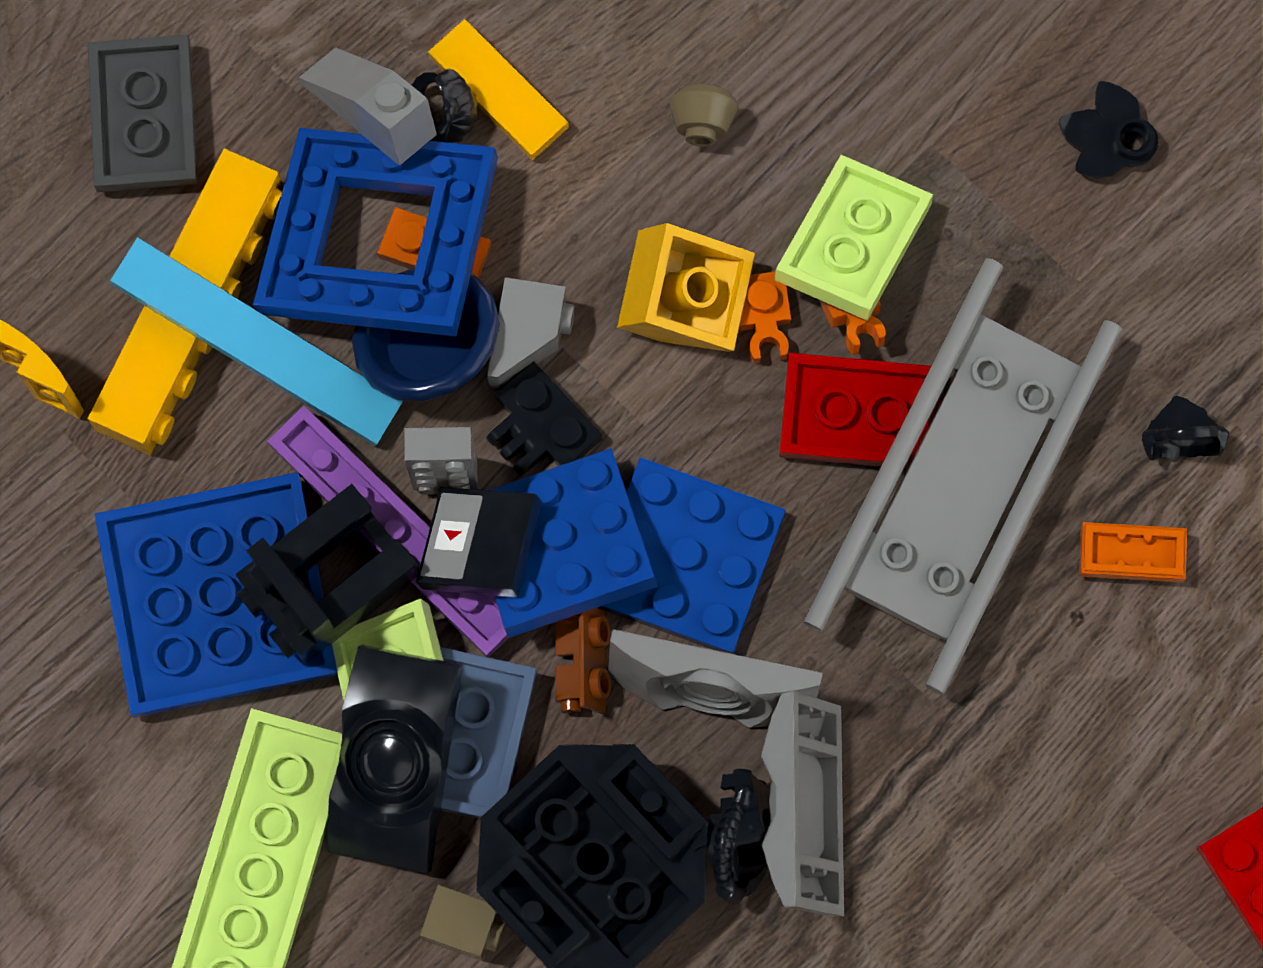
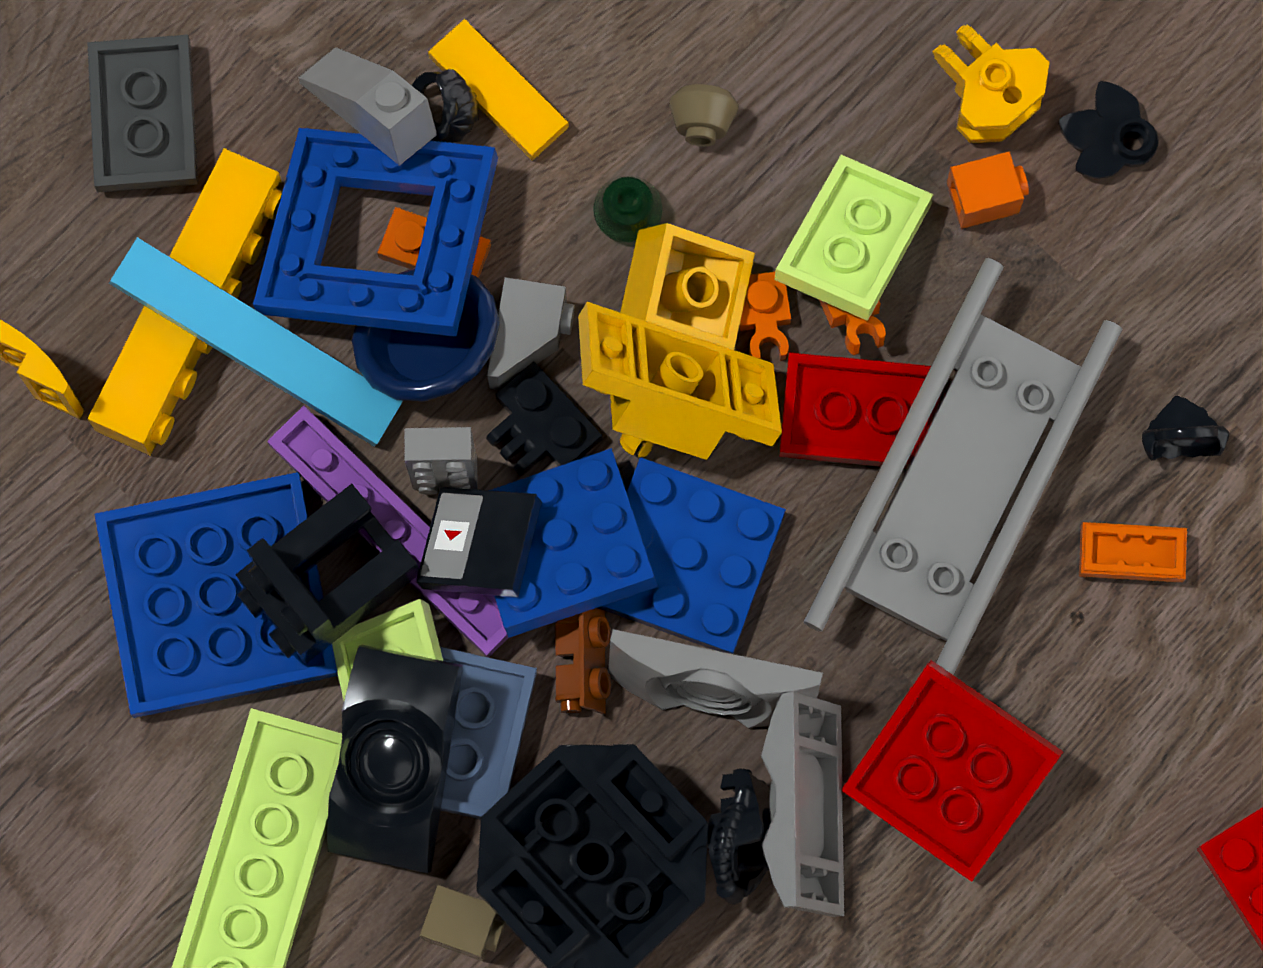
none -> yellow brick [578,302,782,460]
none -> clear green cone [593,176,663,243]
none -> red plate [841,660,1063,882]
none -> yellow hinge [932,24,1050,143]
none -> orange brick [947,151,1029,229]

